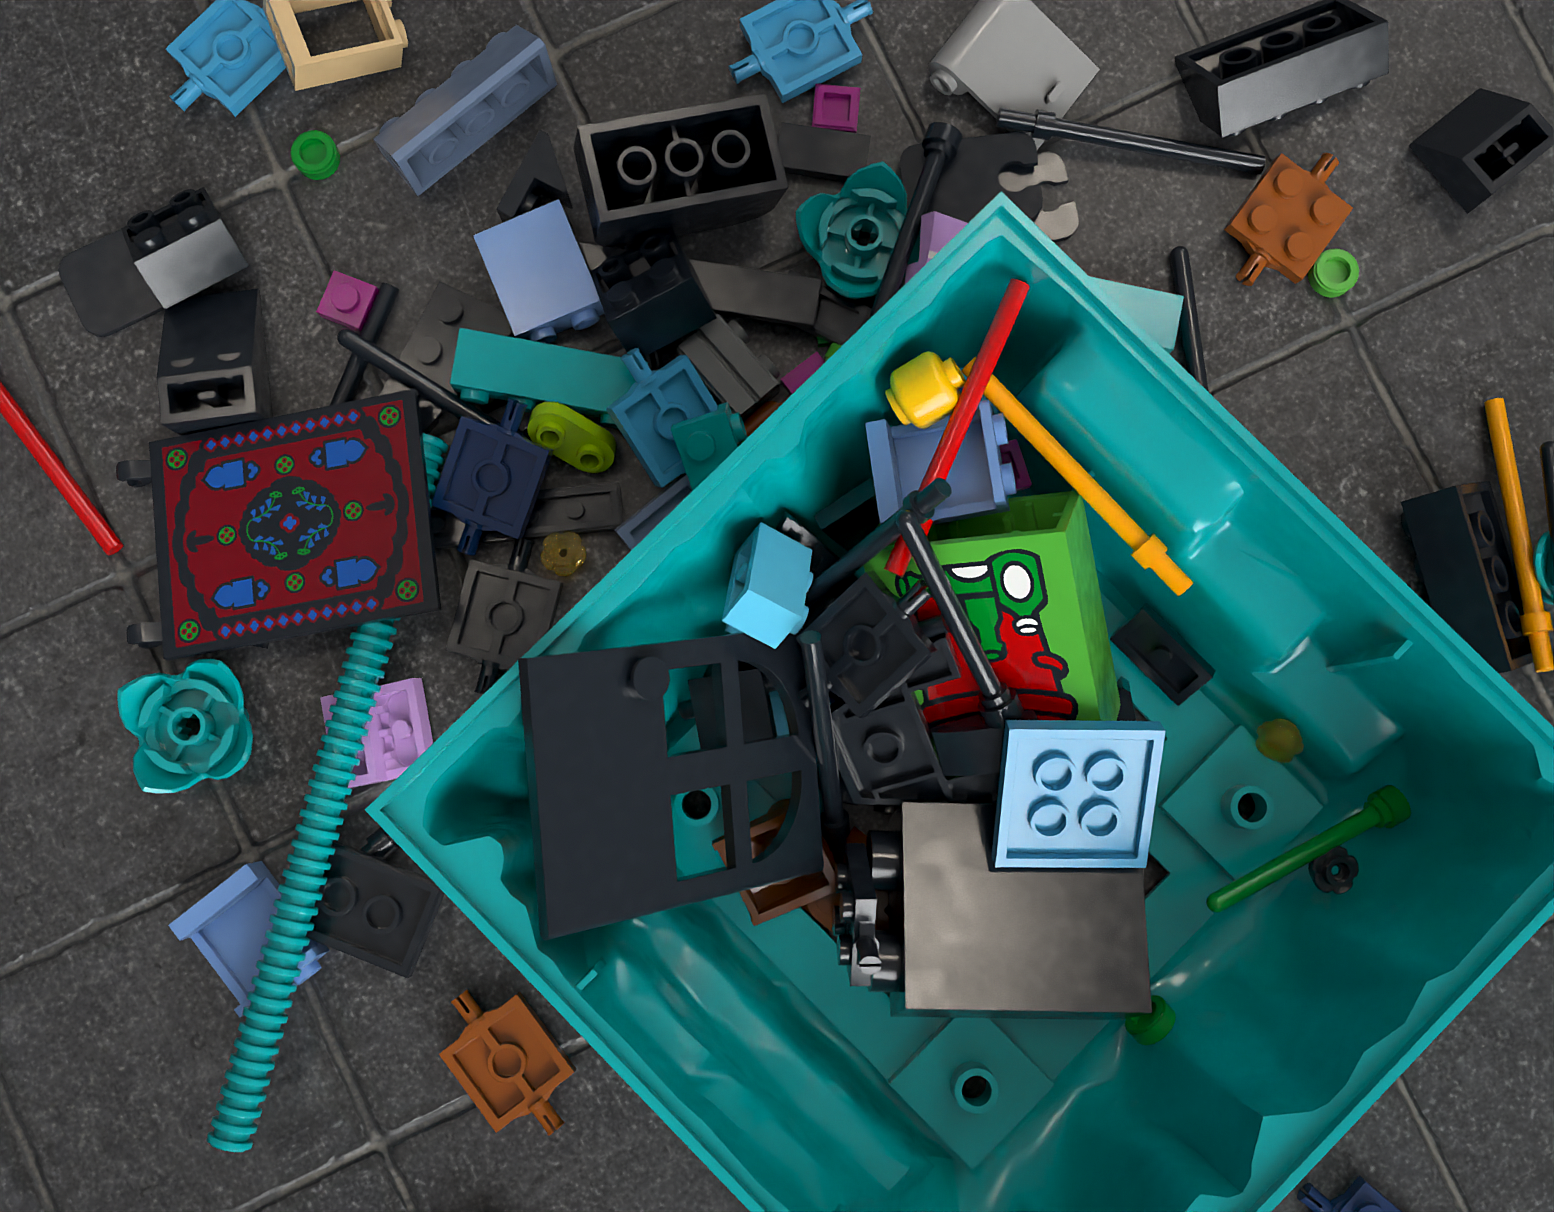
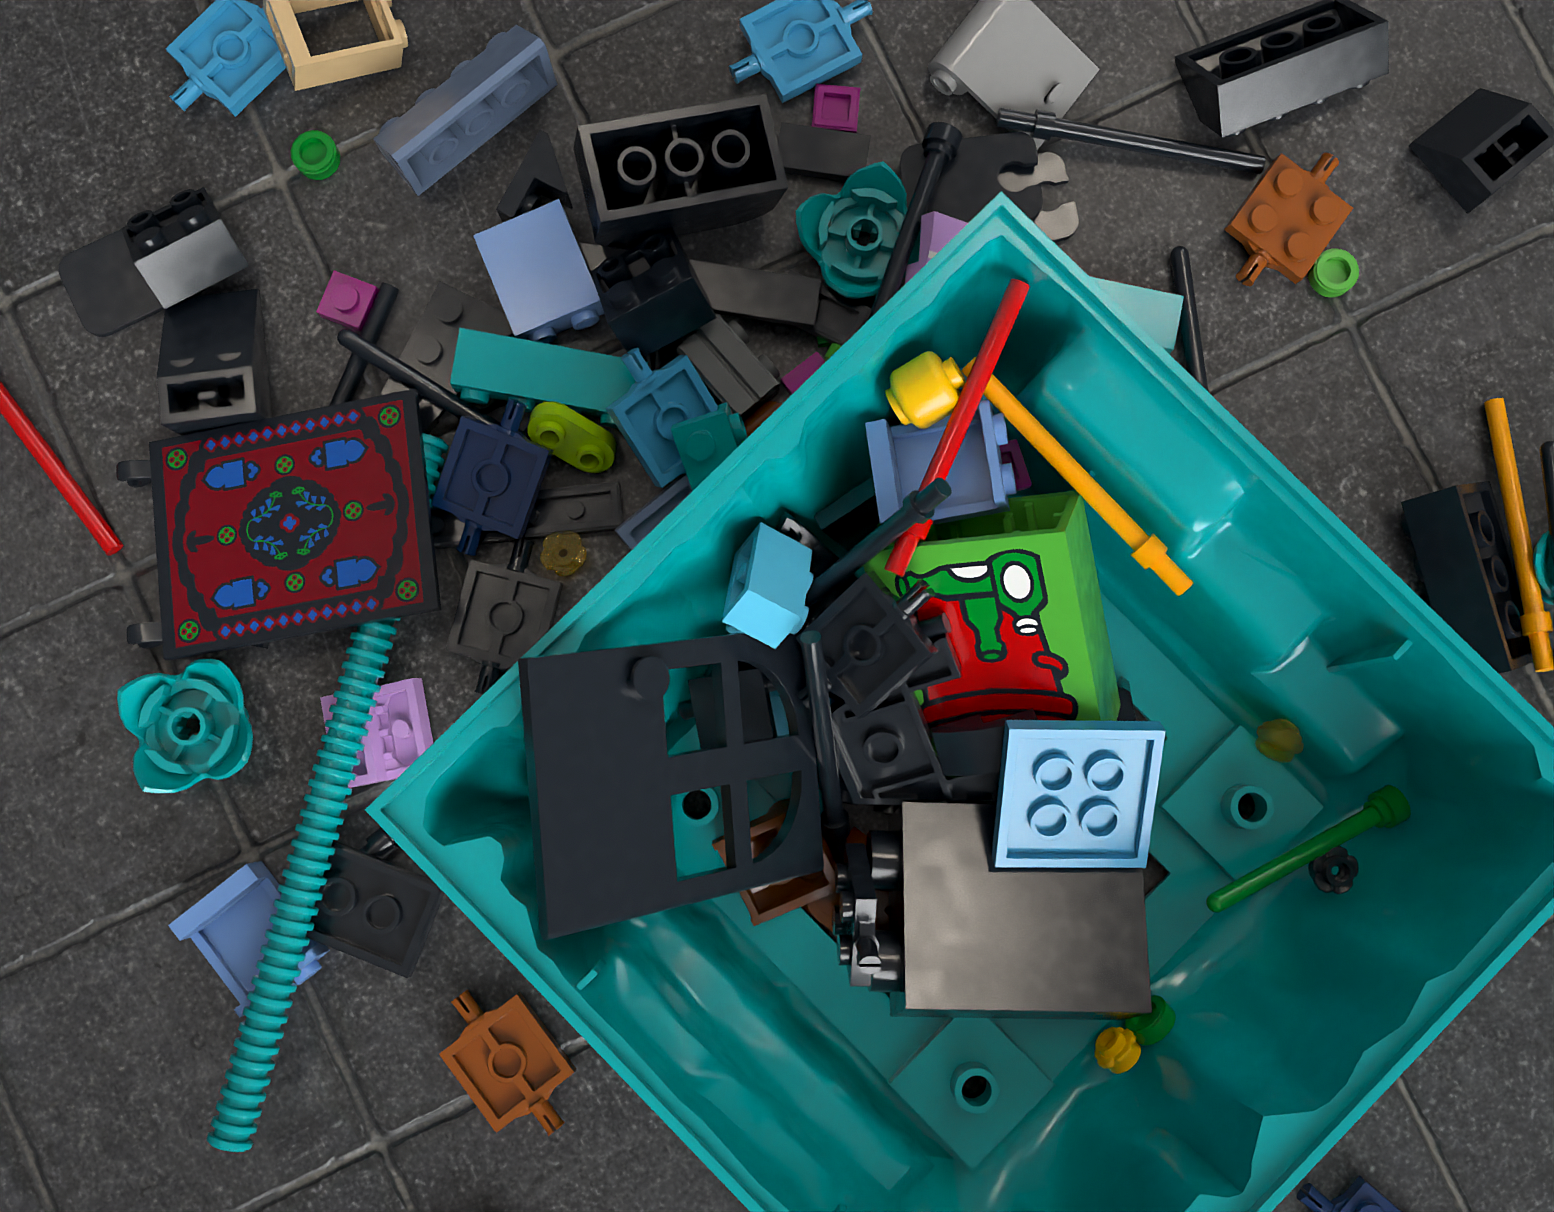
black piece [895,509,1024,729] -> none
black plate [1110,603,1216,706] -> none
none -> yellow plate [1094,1027,1141,1074]

